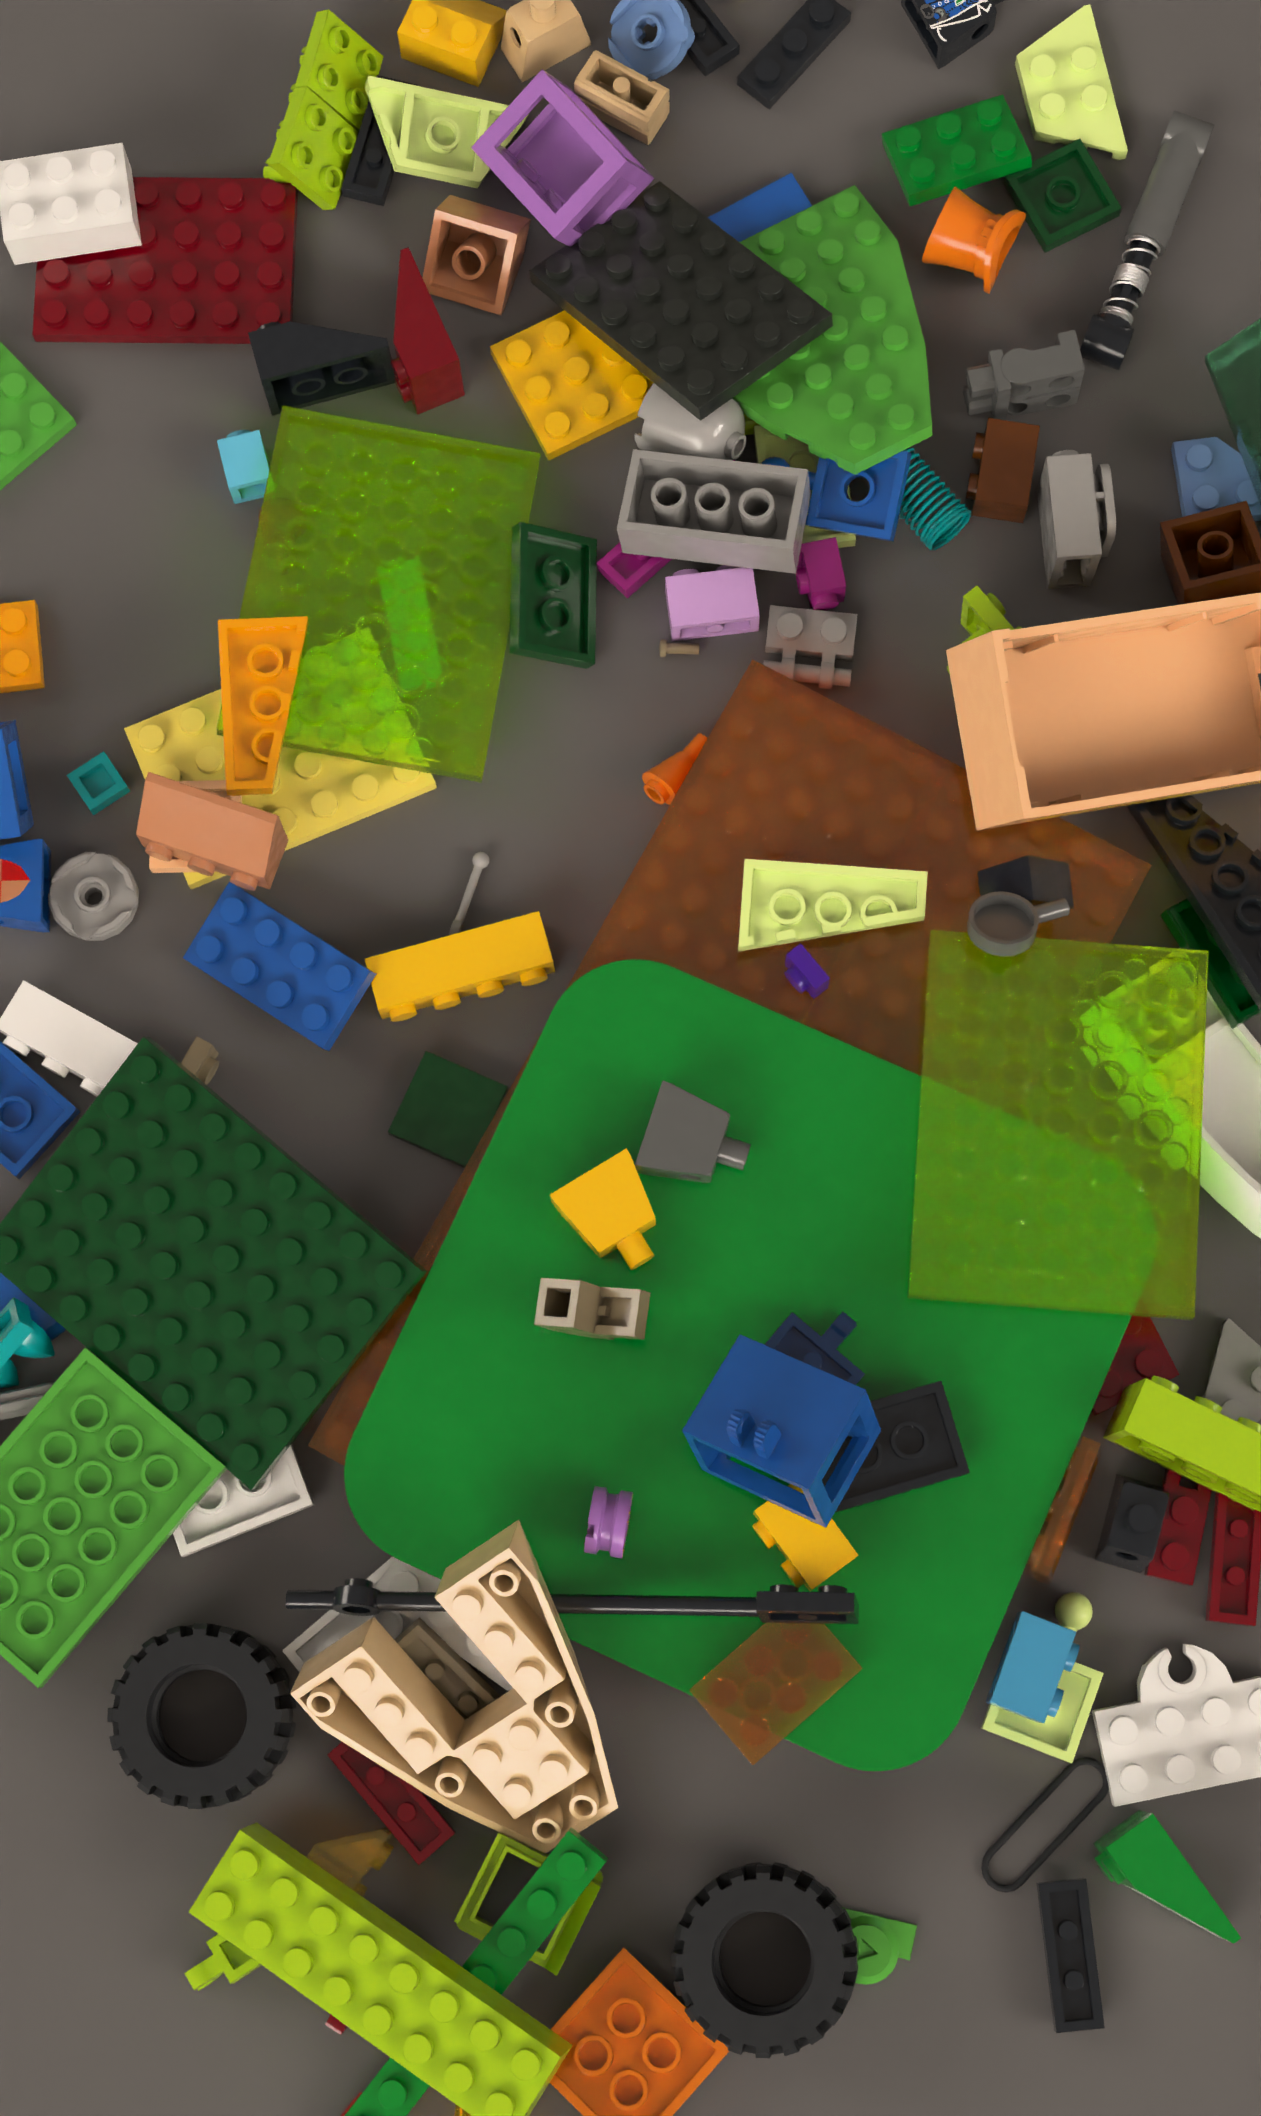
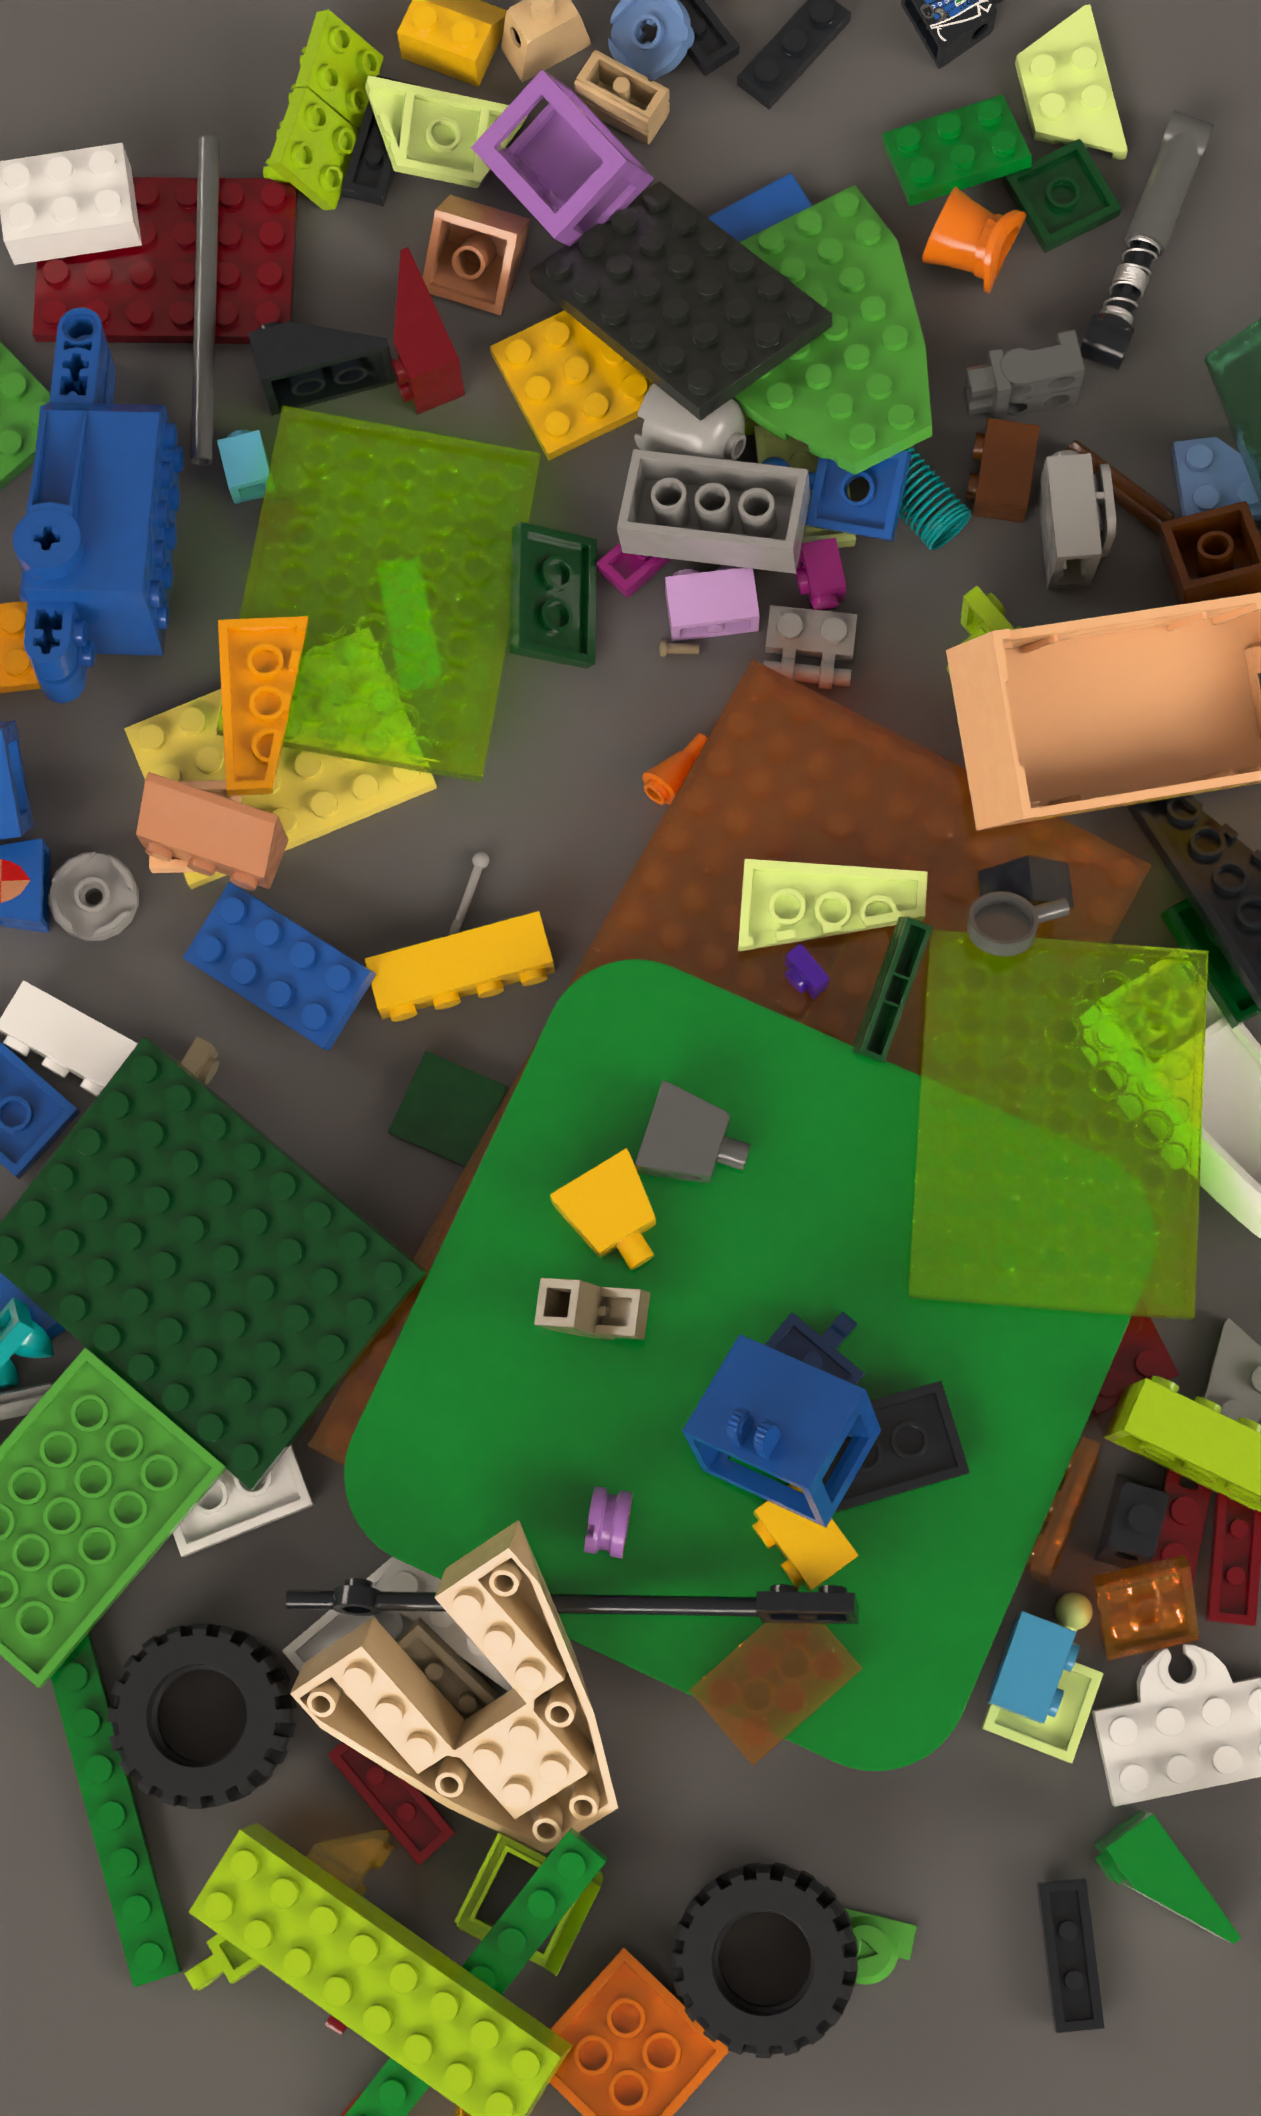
teal plate [67,751,130,815] -> none
black piece [981,1757,1109,1893] -> none
none -> blue piece [12,307,184,703]
none -> green plate [51,1631,182,1987]
none -> dark grey piece [190,135,220,466]
none -> dark green piece [853,917,934,1063]
none -> reddish brown axle [1066,440,1175,534]
none -> clear orange plate [1092,1555,1200,1661]

